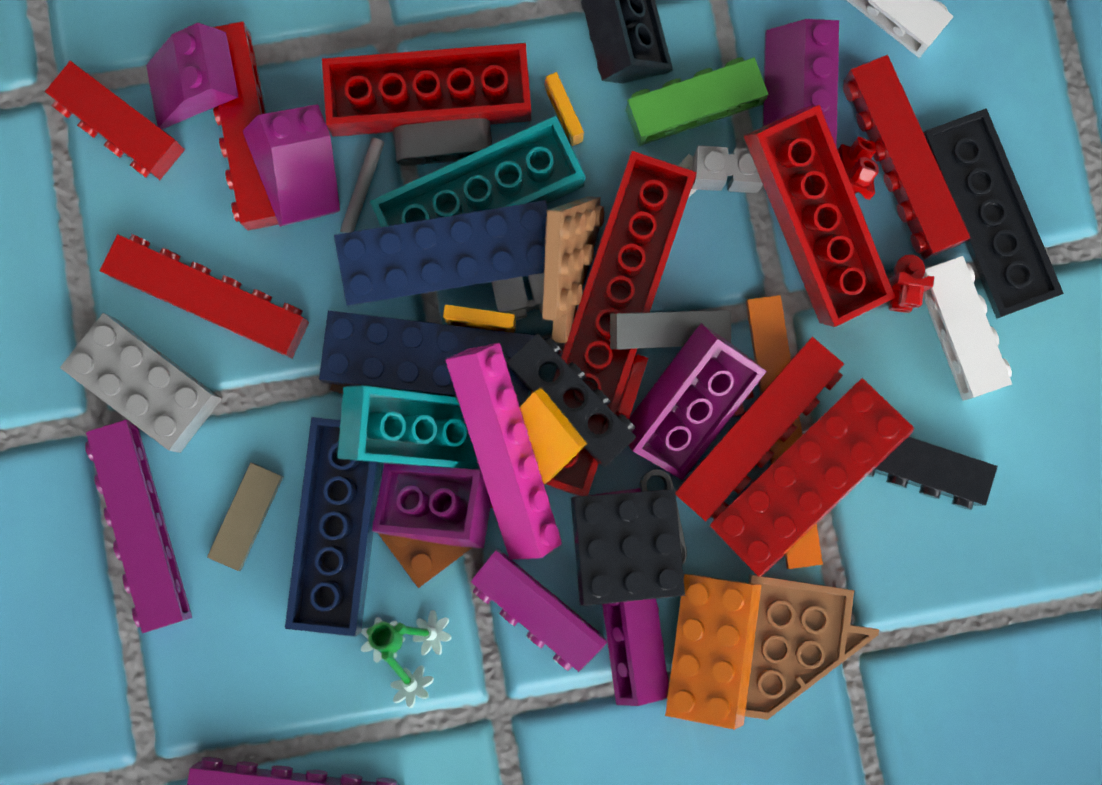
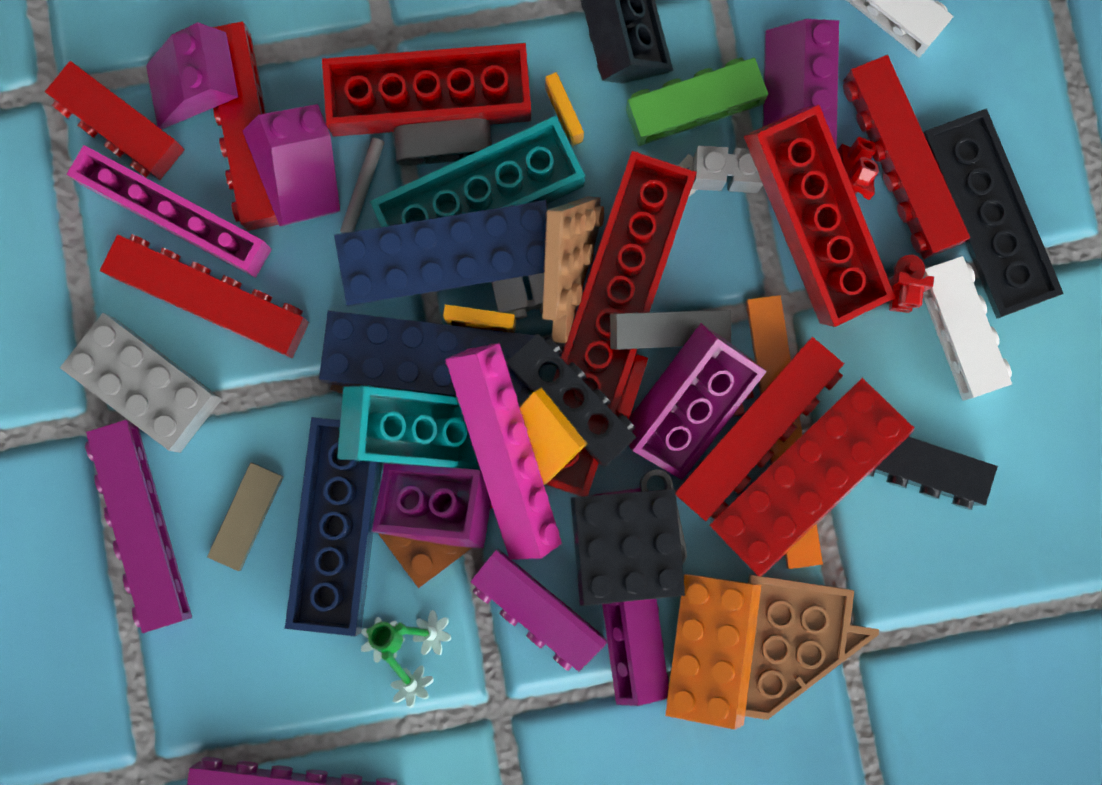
none -> dark pink brick [66,145,272,278]

